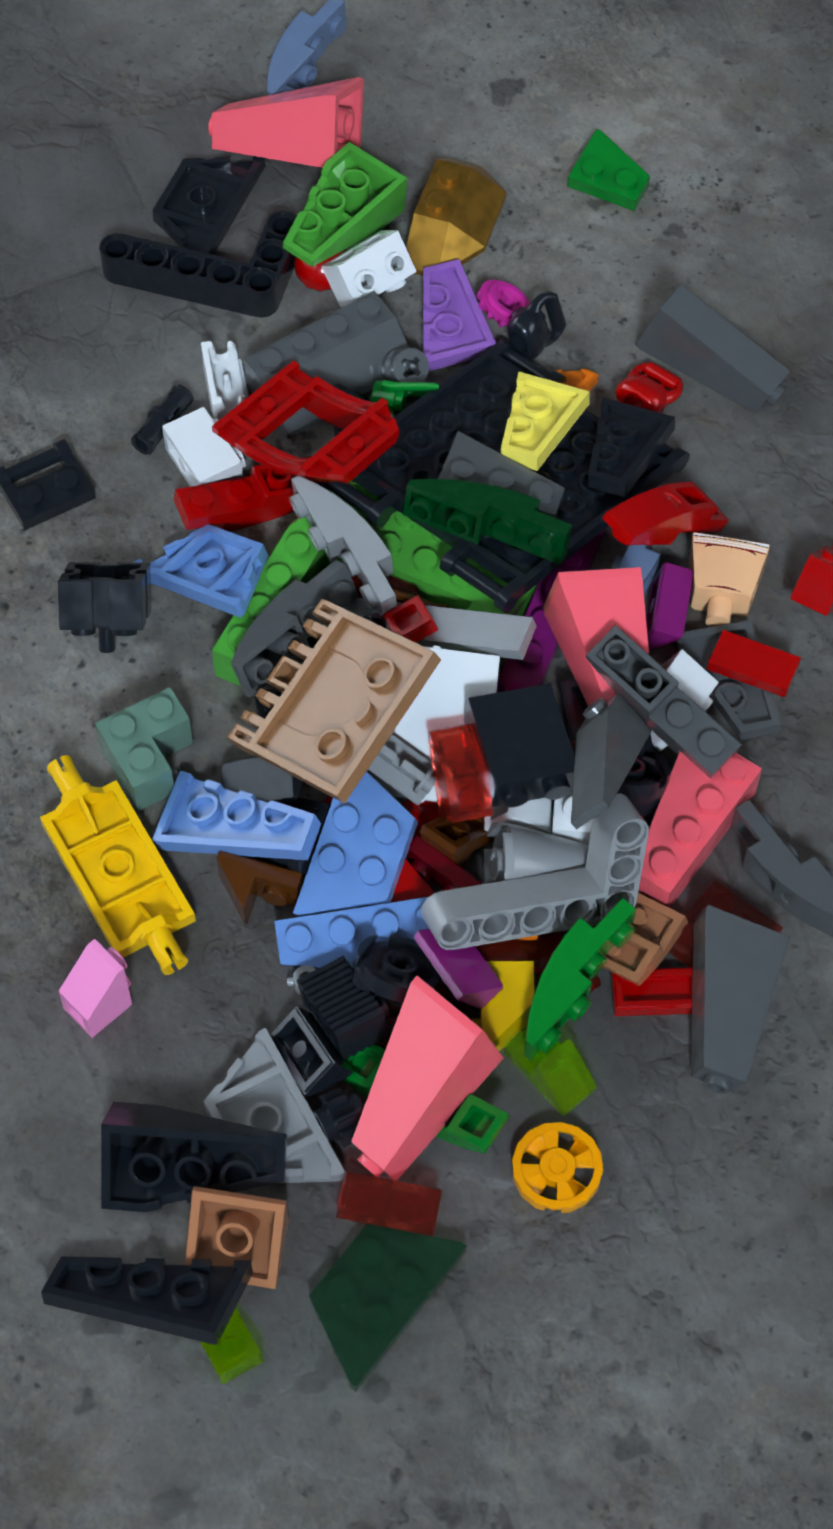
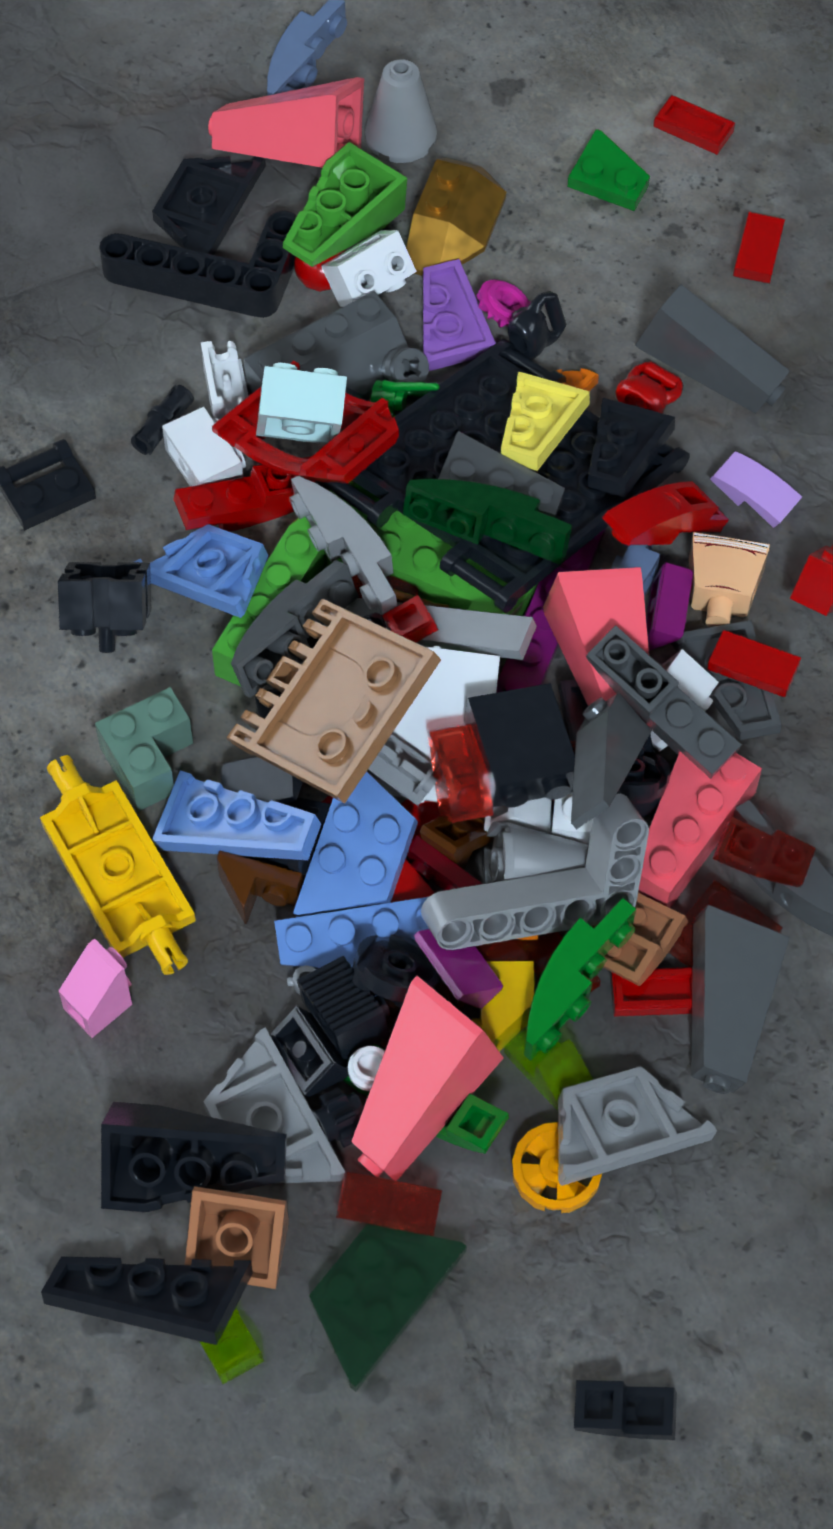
none -> light aqua brick [256,363,347,444]
none -> white plate [348,1046,385,1091]
none -> light grey cone [365,60,437,163]
none -> light grey wing [558,1066,717,1186]
none -> black slope [574,1380,677,1440]
none -> red tile [654,95,735,155]
none -> lavender slope [710,451,802,528]
none -> clear red slope [713,817,816,887]
none -> red tile [733,212,785,284]

